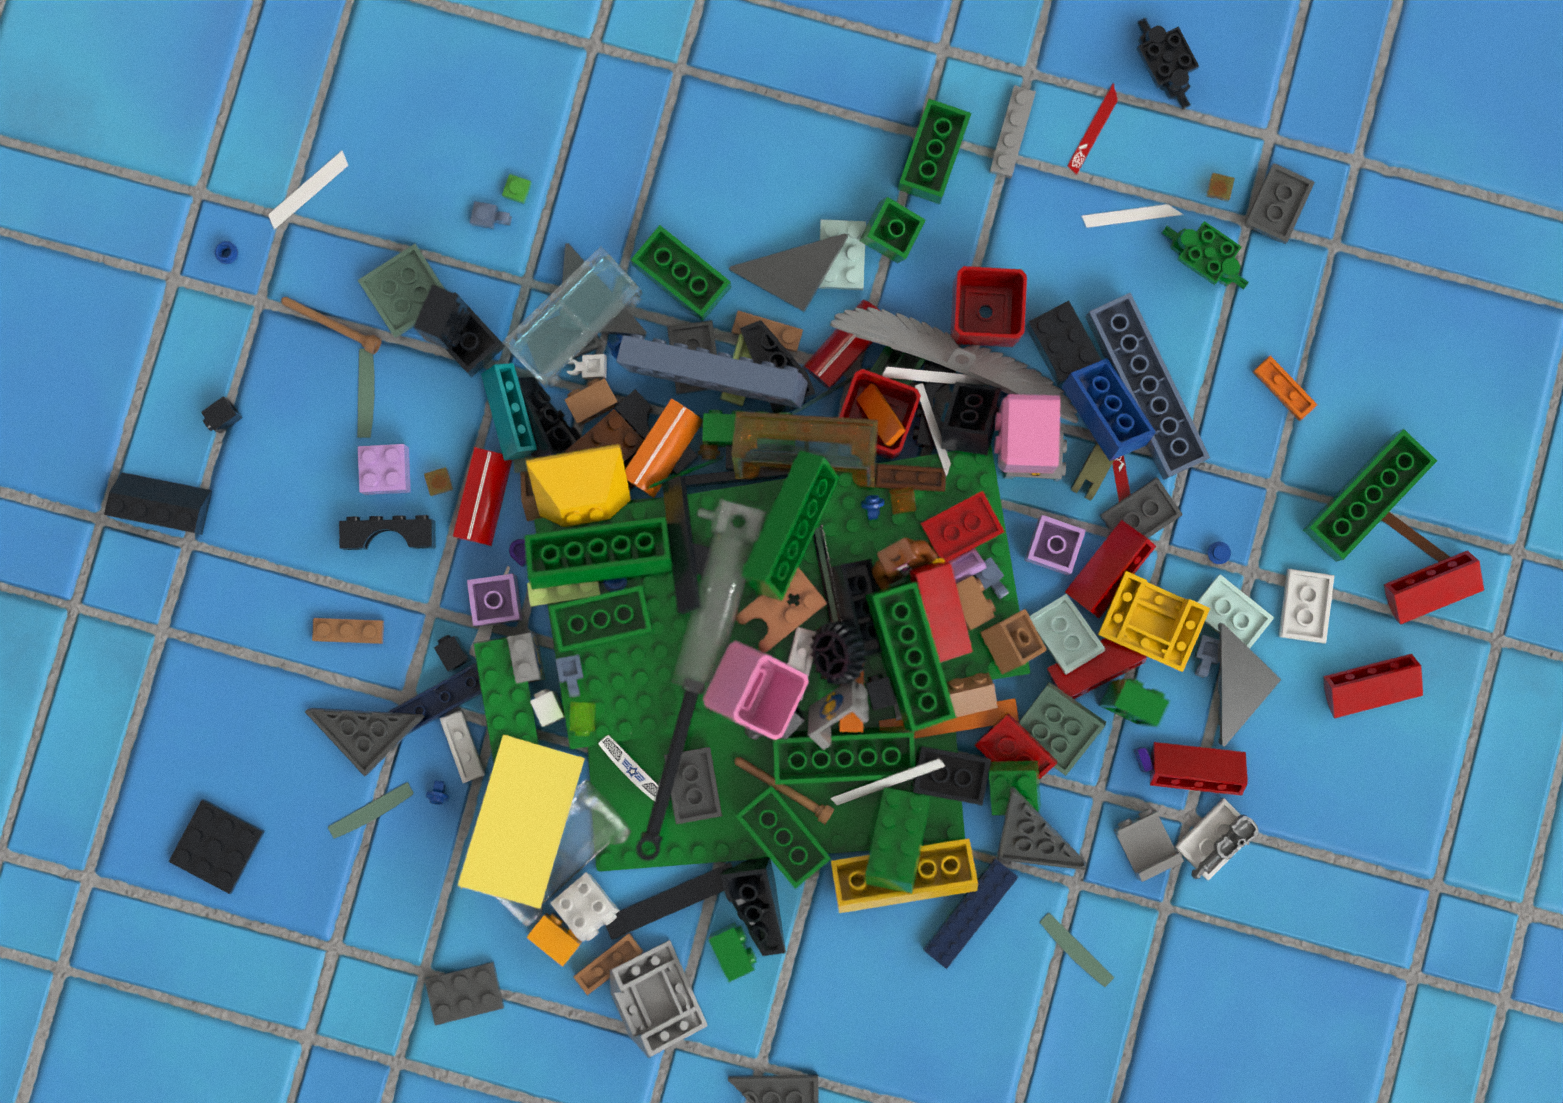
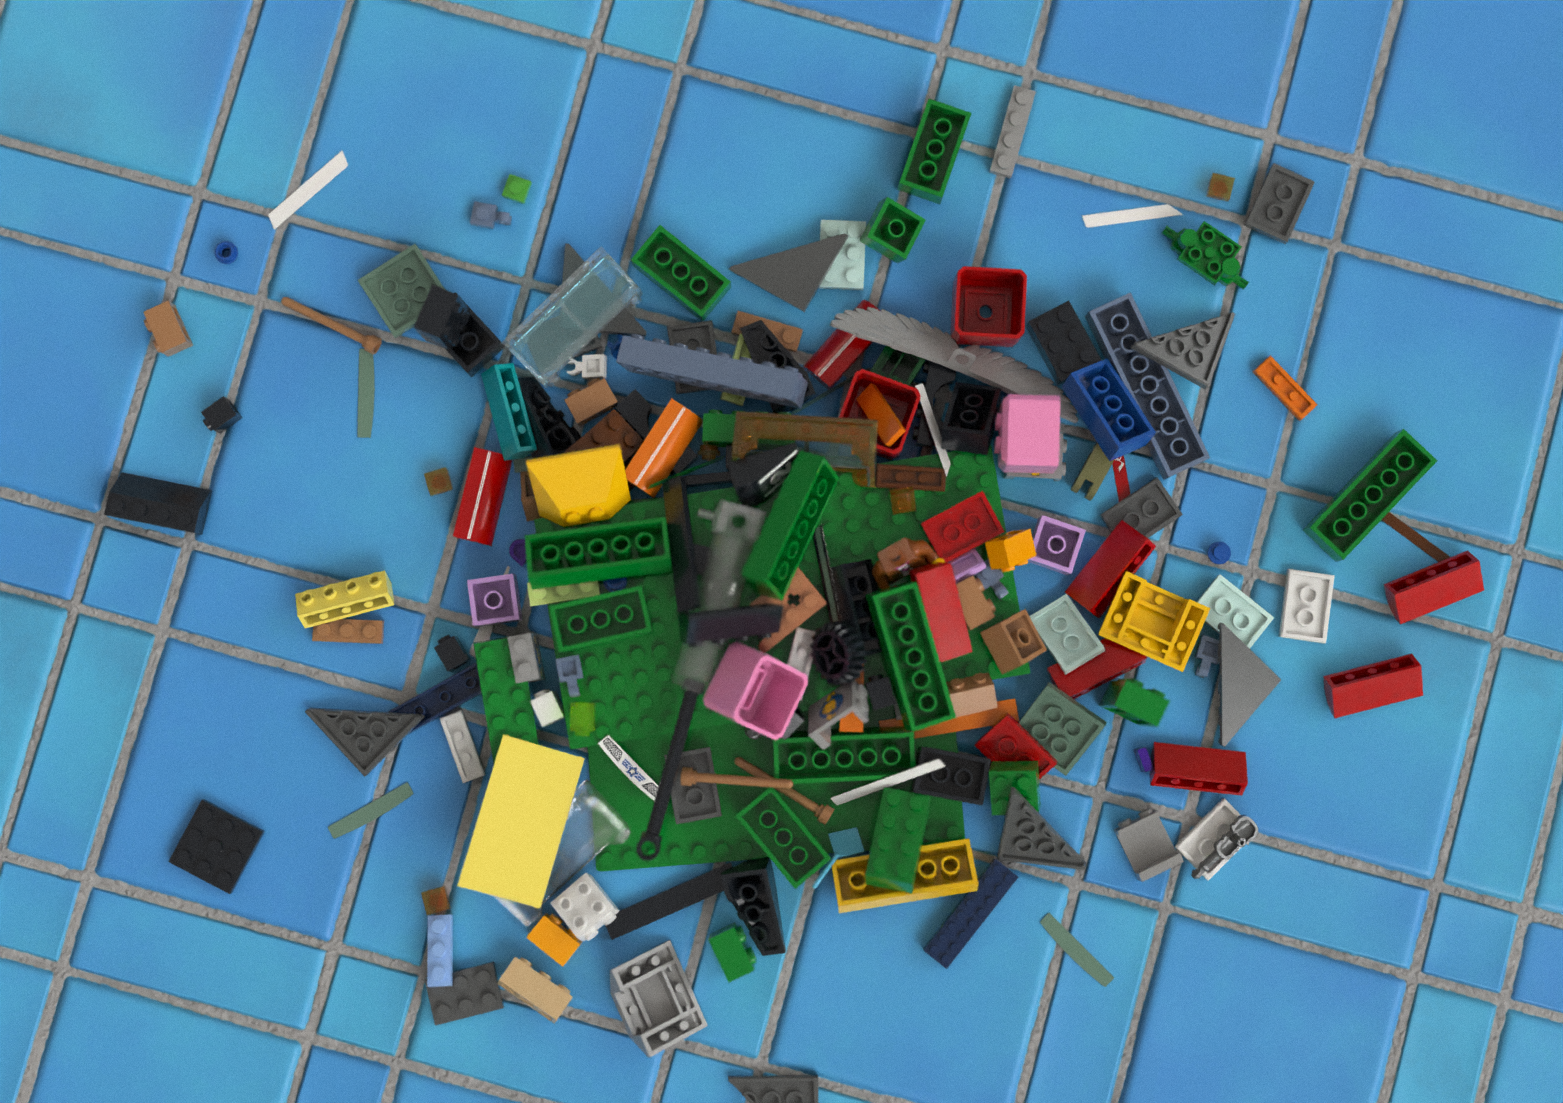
black arch [339,515,436,550] -> none
lavender brick [358,444,411,495] -> none
blue plate [426,780,449,805] -> none
medium nougat plate [573,932,643,995] -> none
blue plate [861,495,885,520] -> none
white sticker [882,367,989,386] -> none
red sticker [1067,82,1118,175] -> none
black piece [1137,18,1199,110] -> none
none -> medium nougat brick [143,301,193,357]
none -> light yellow brick [295,570,394,628]
none -> clear orange plate [421,886,451,915]
none -> light blue plate [427,914,453,987]
none -> tan brick [497,957,573,1024]
none -> black slope [678,603,783,647]
none -> medium nougat piece [681,767,793,789]
none -> black slope [728,442,799,507]
none -> medium azure piece [812,827,864,889]
none -> light orange brick [985,529,1036,572]
none -> dark grey tile [1131,312,1235,389]

